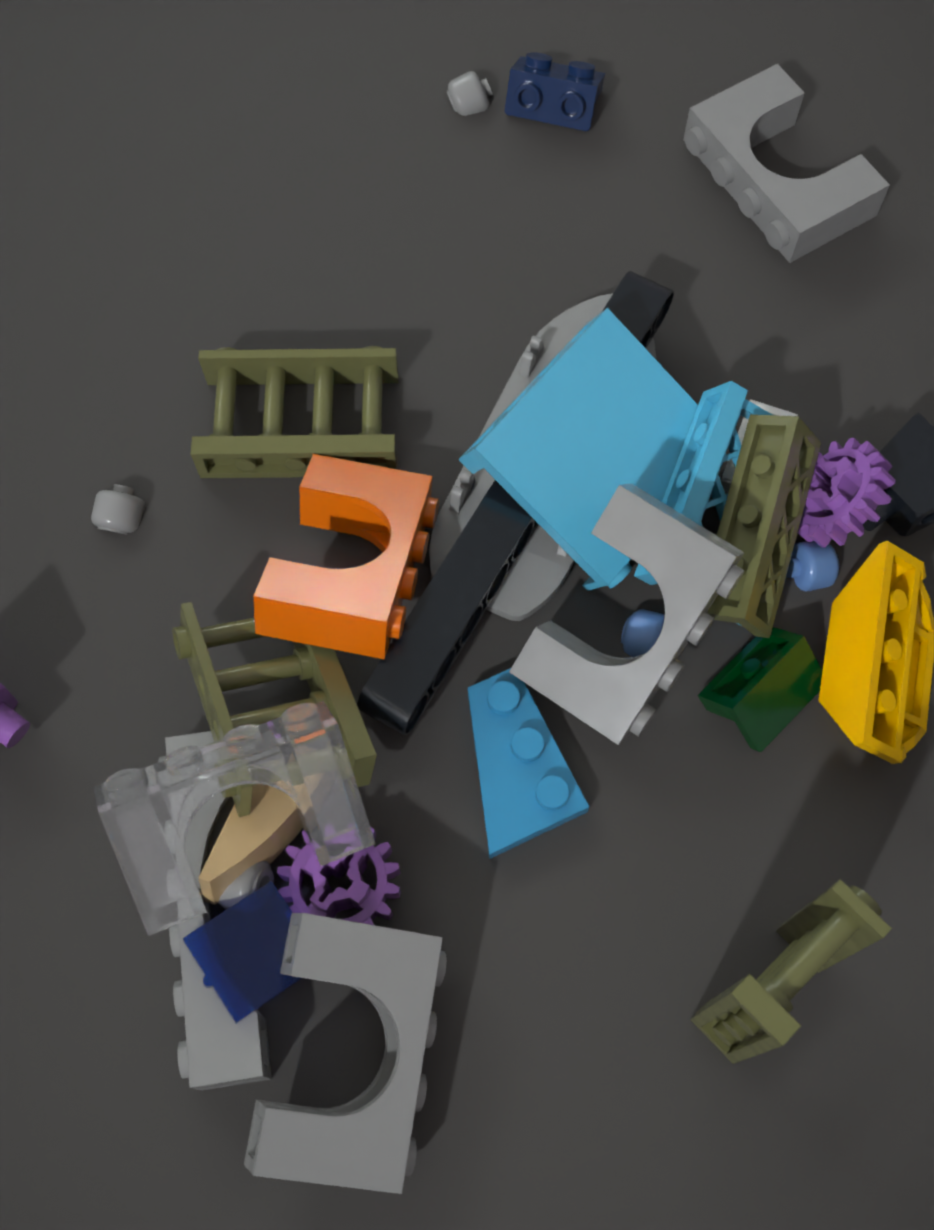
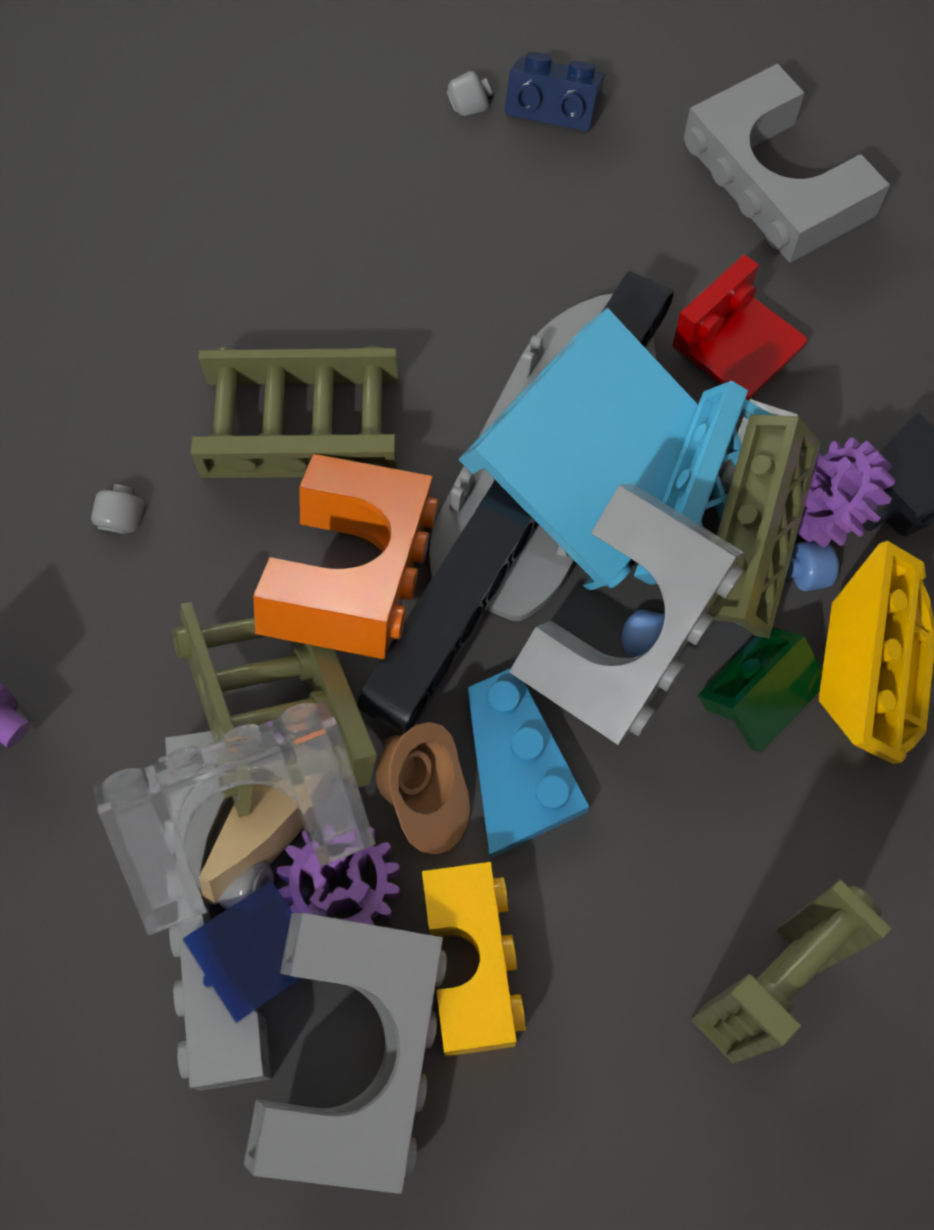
none -> medium nougat piece [375,722,470,855]
none -> yellow arch [422,862,526,1057]
none -> red bracket [672,254,807,401]

